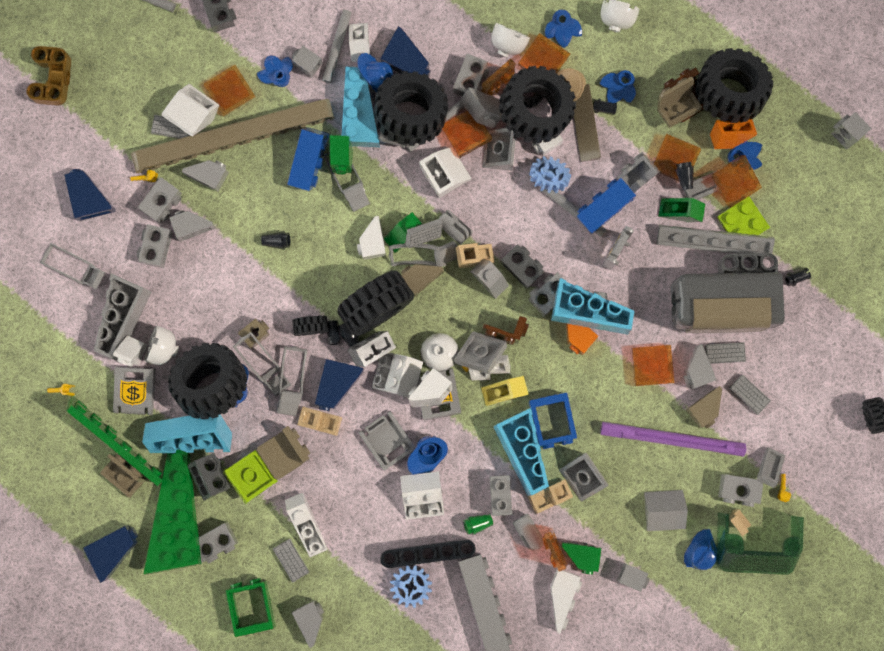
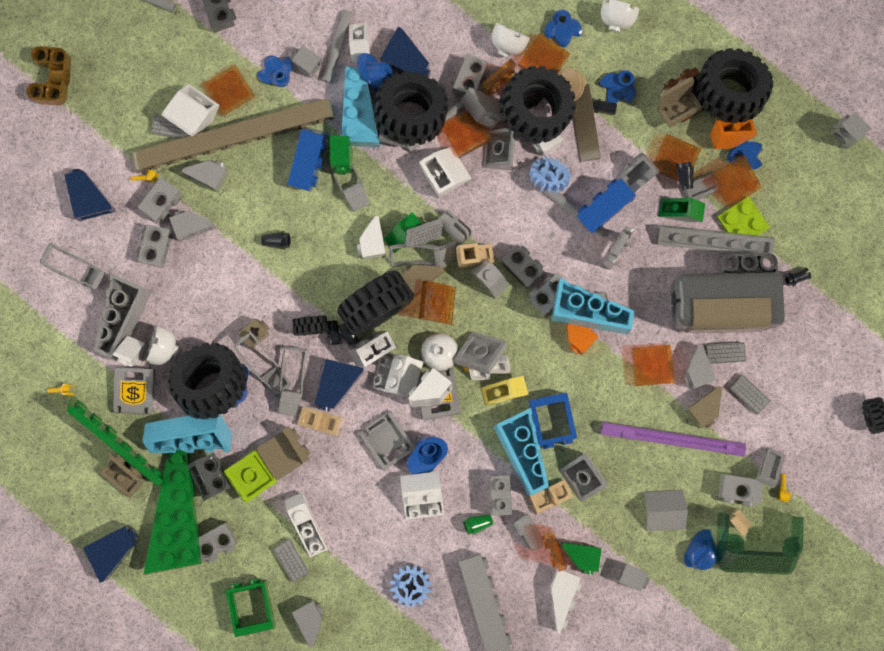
black beam [380,539,476,568] -> none
reddish brown bracket [482,316,529,345] -> none
none -> clear orange plate [419,280,456,325]

